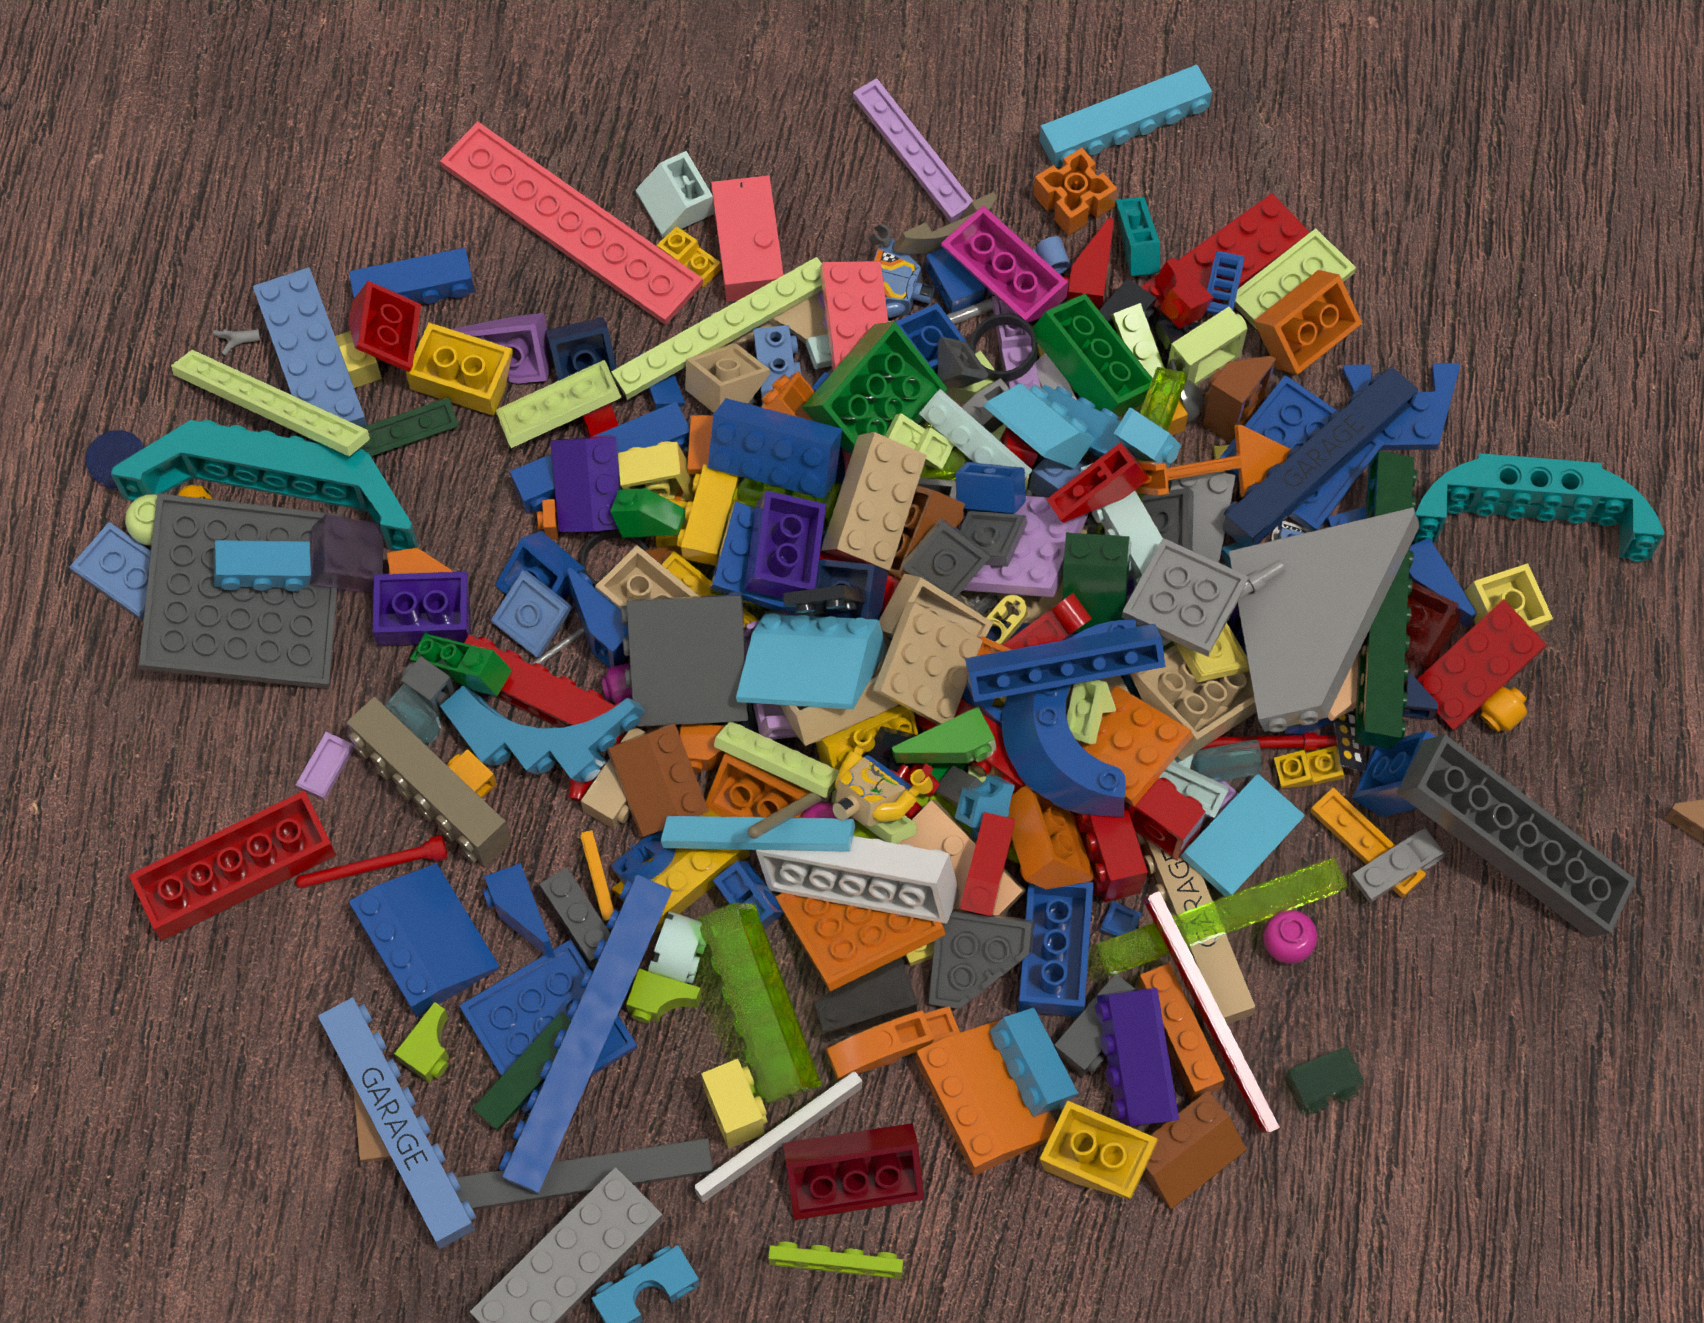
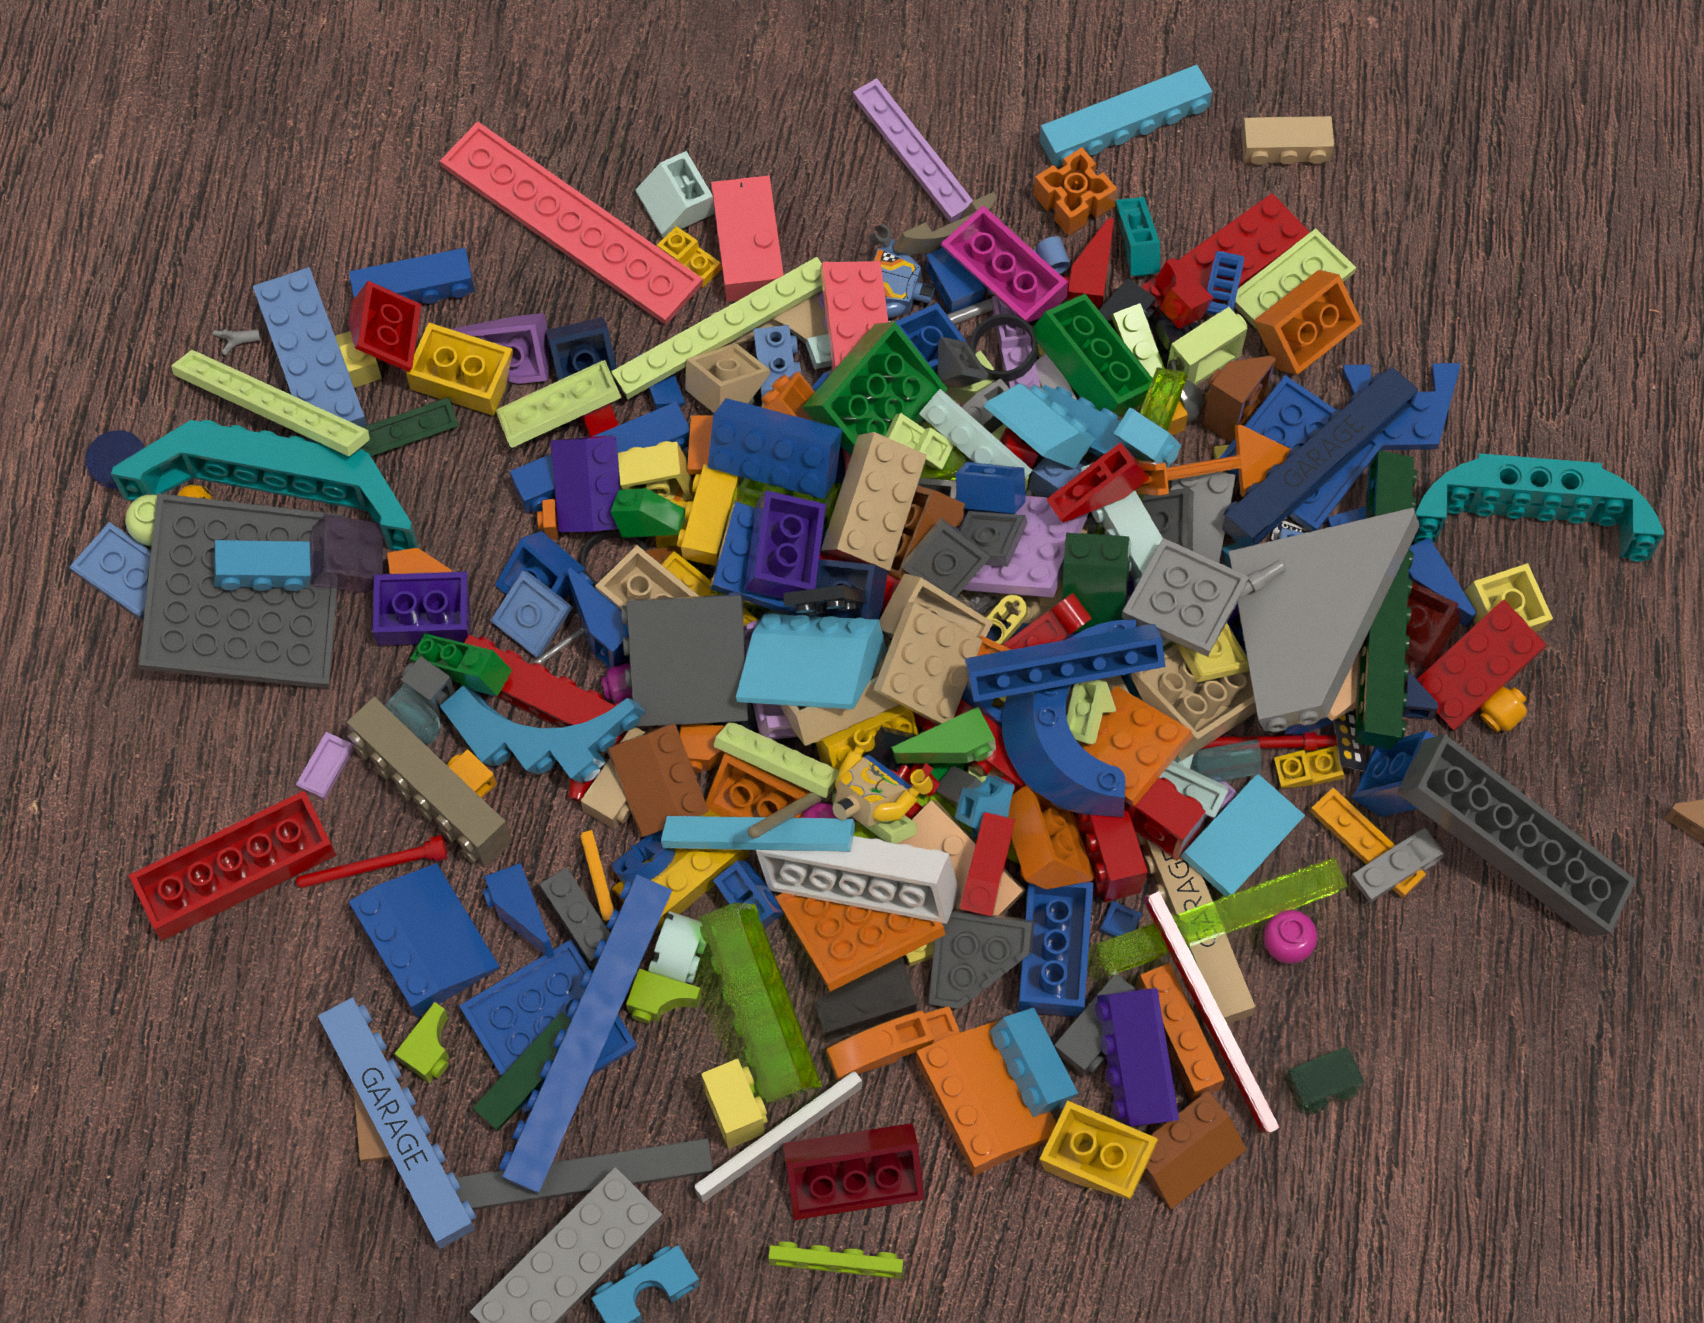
none -> tan brick [1241,116,1334,165]

